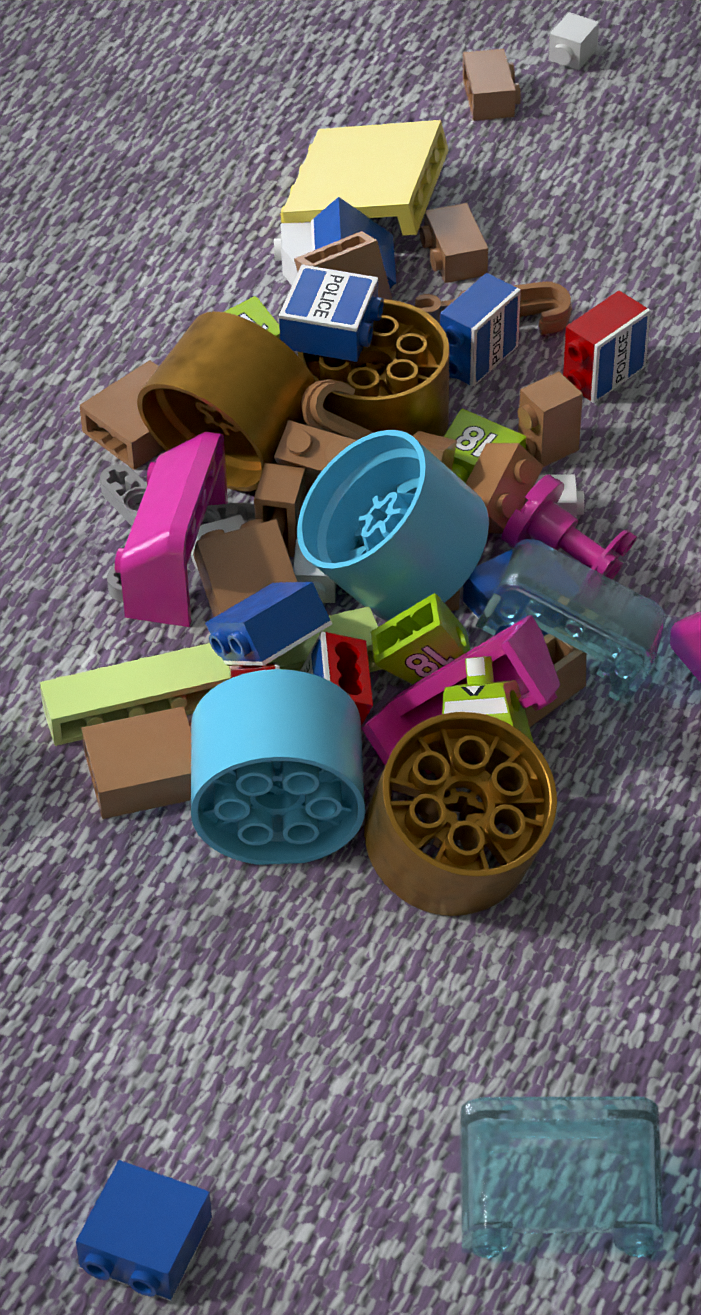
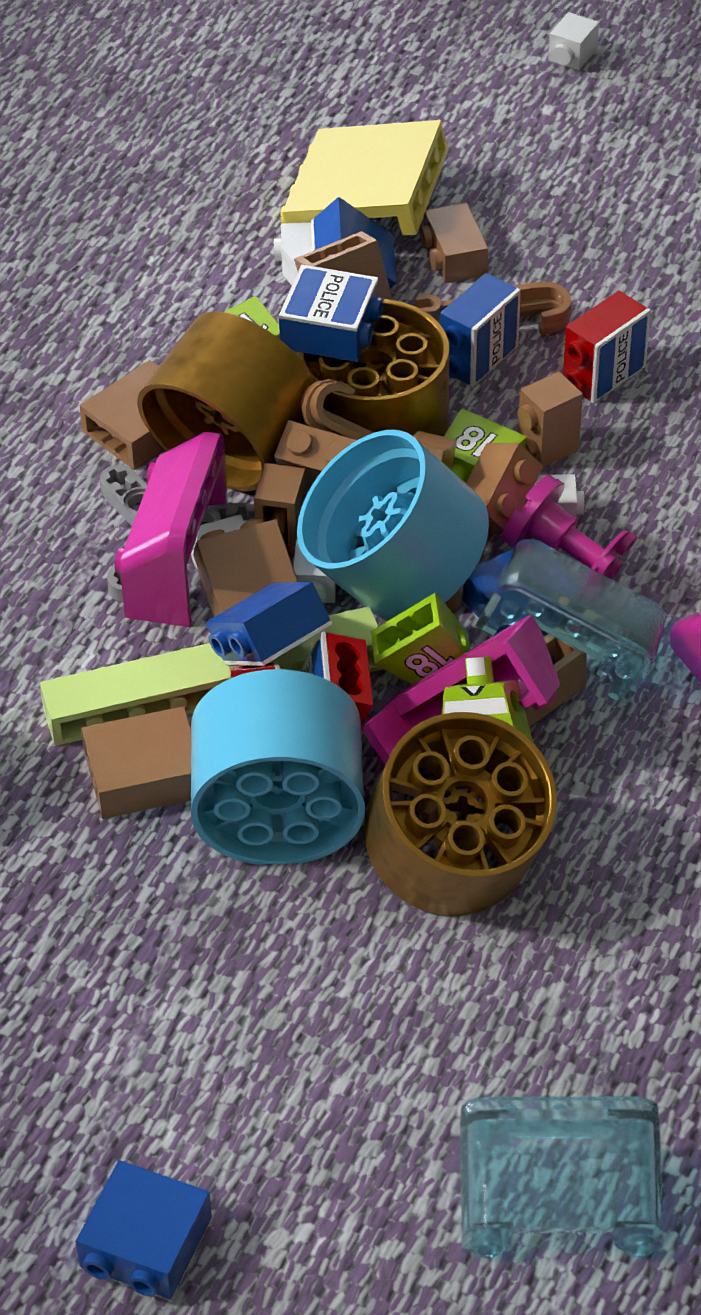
medium nougat brick [462,49,521,121] -> none

